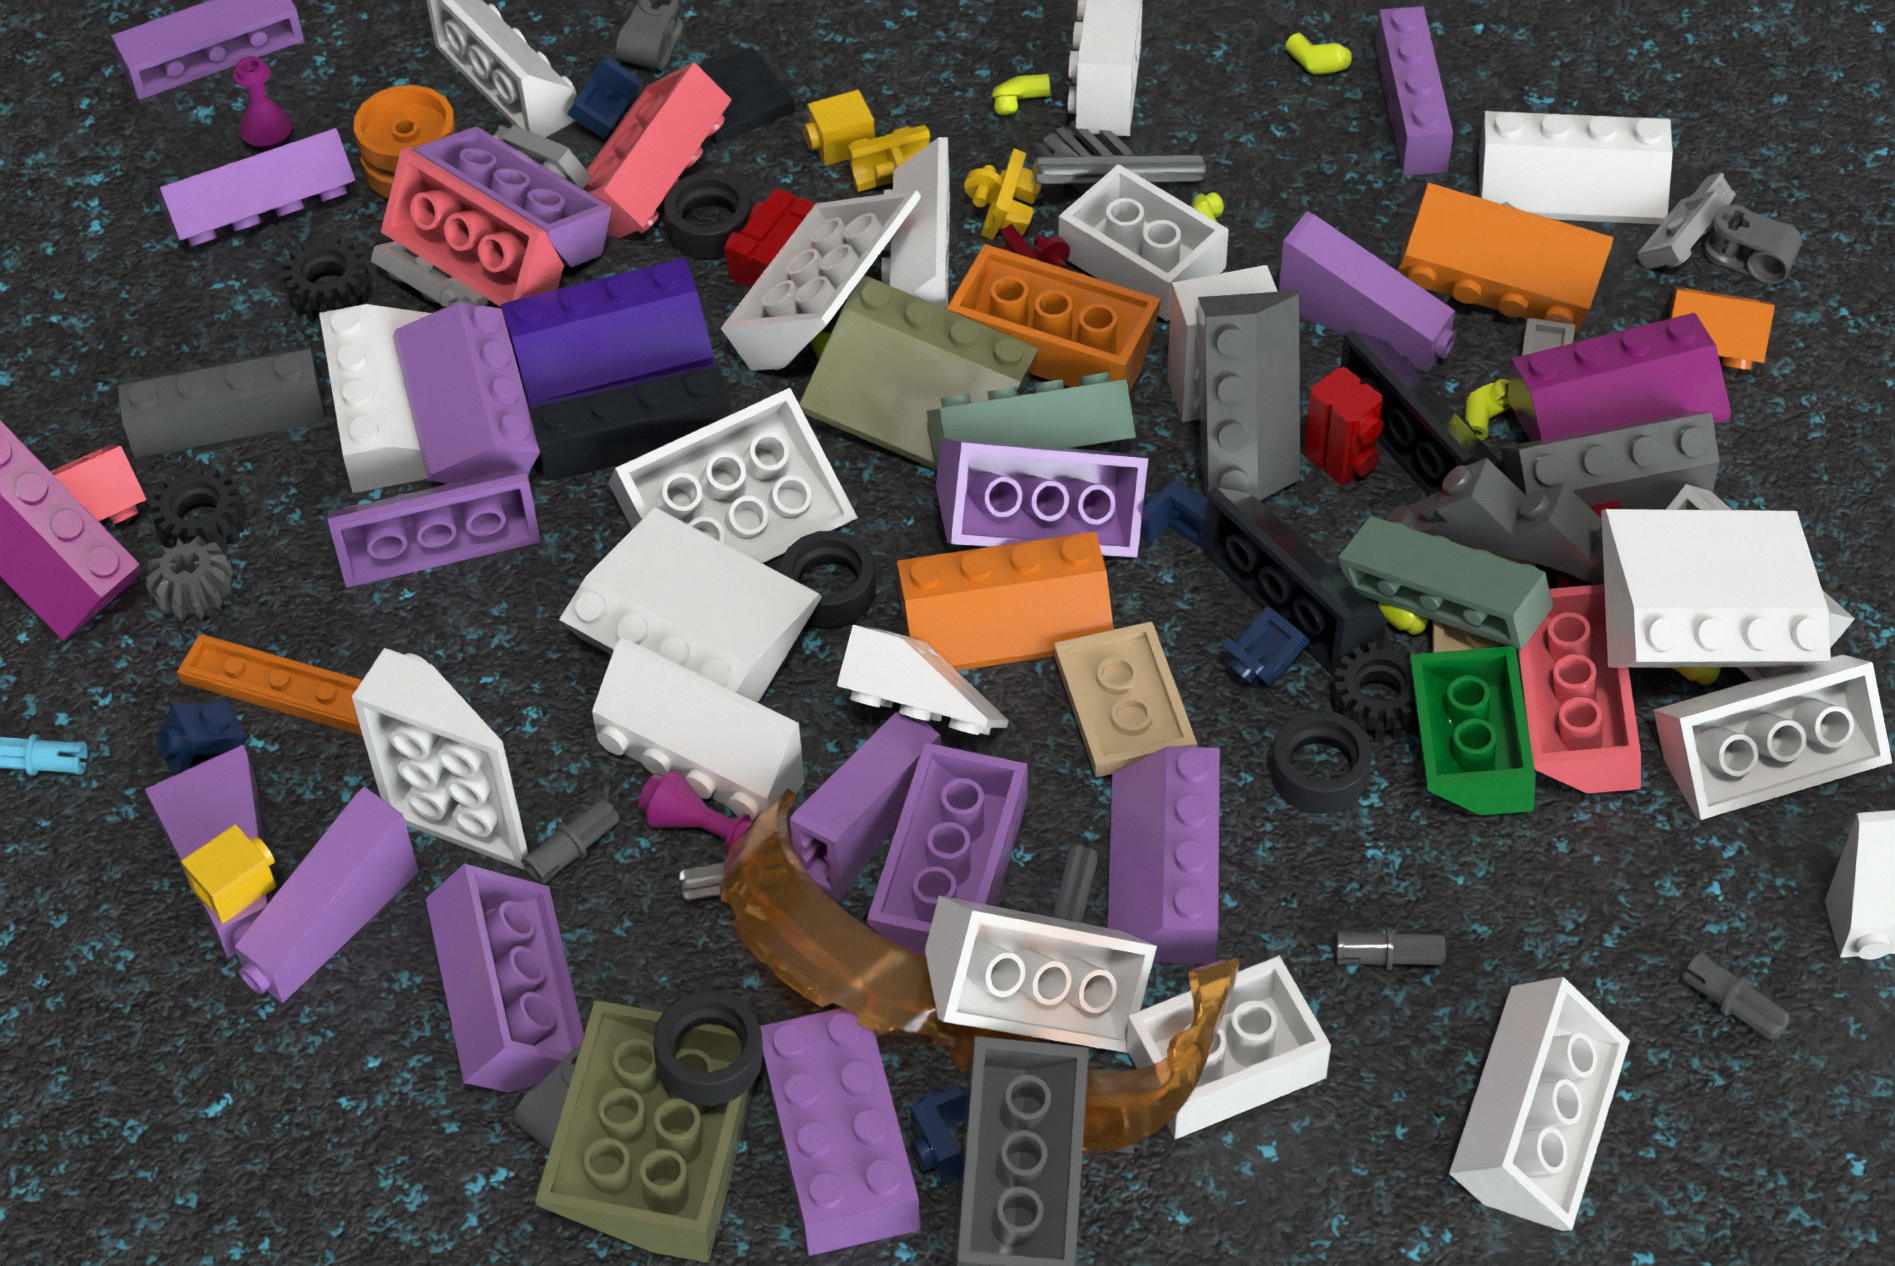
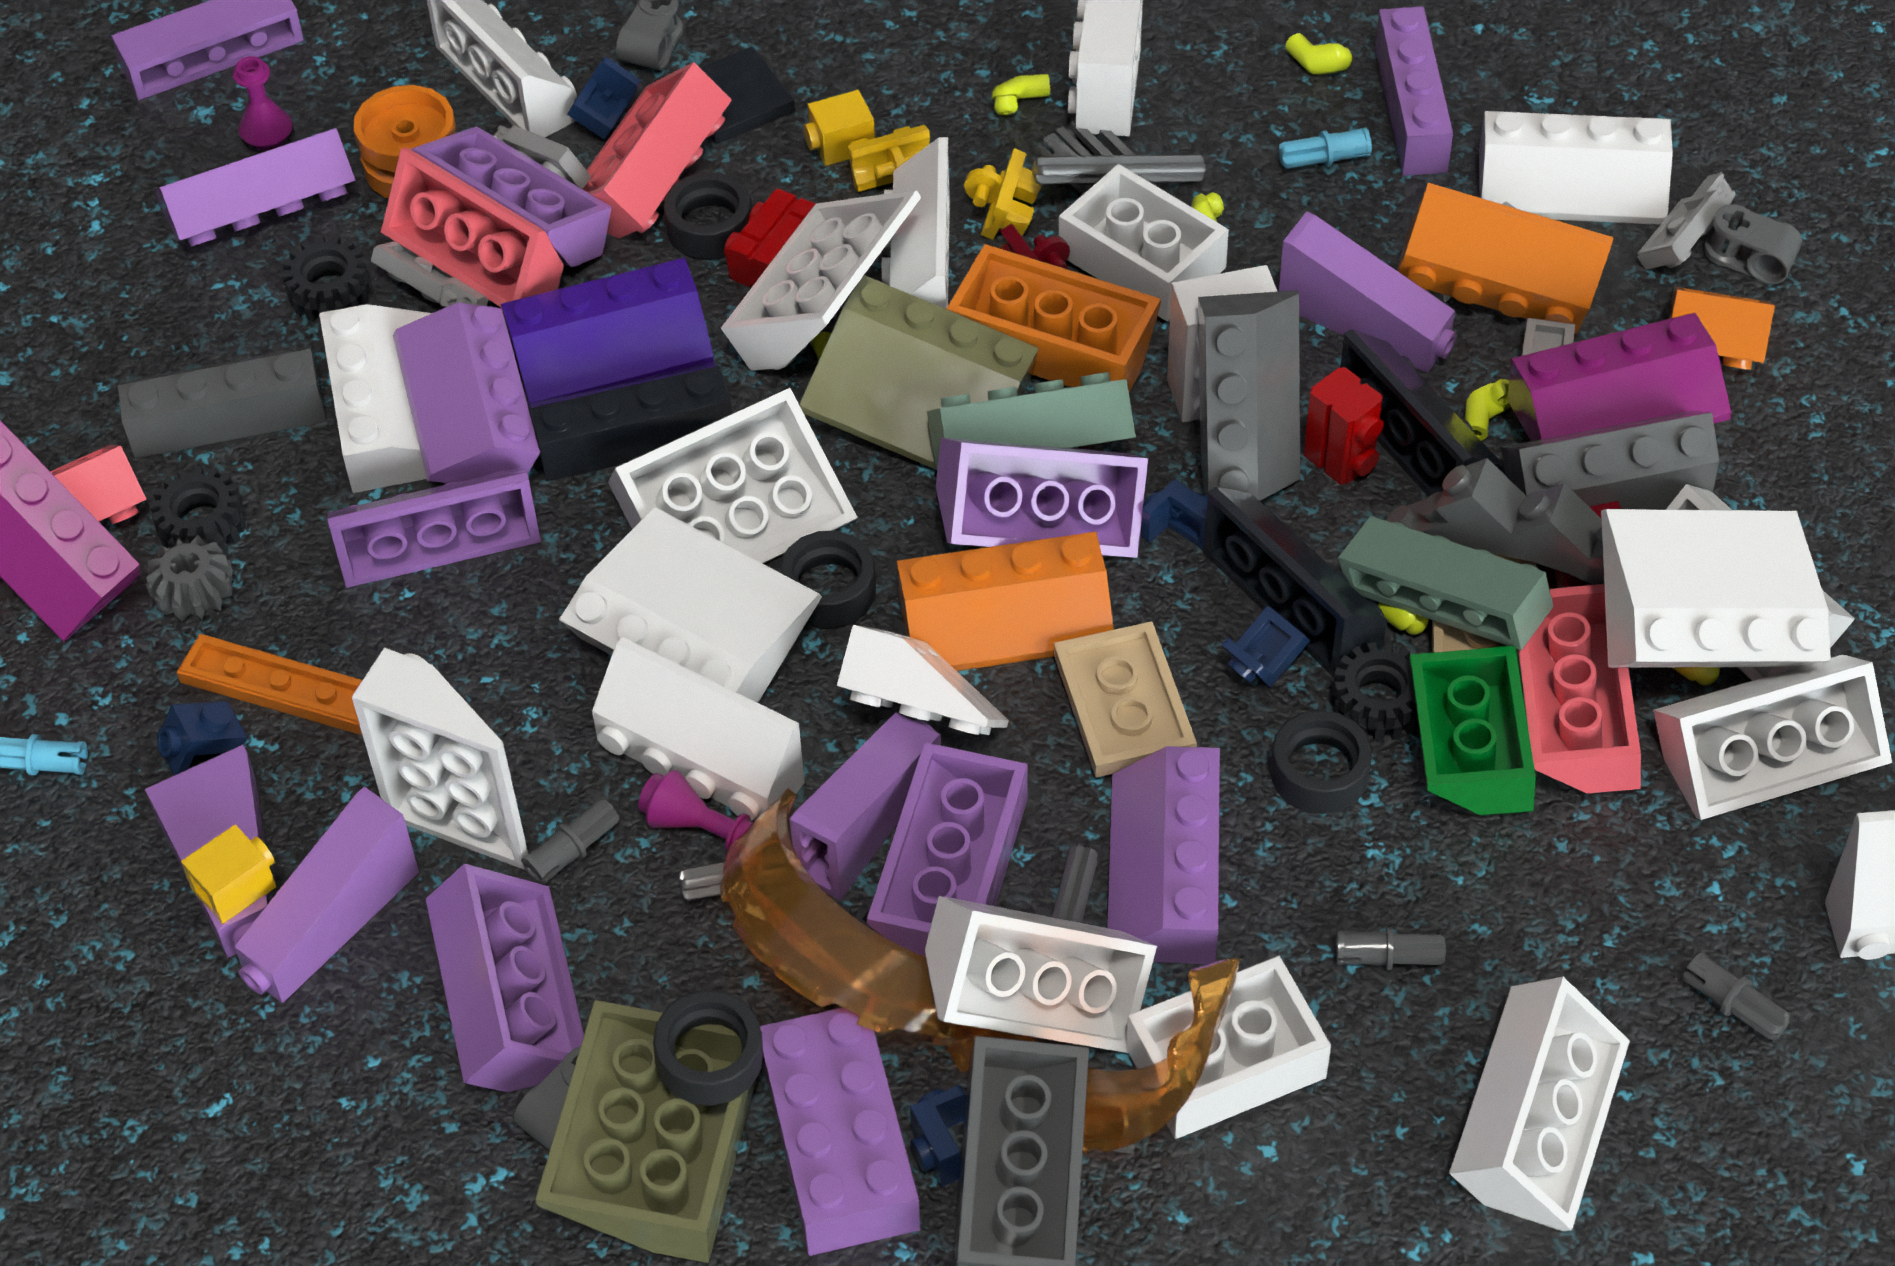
none -> medium azure axle [1279,127,1372,168]

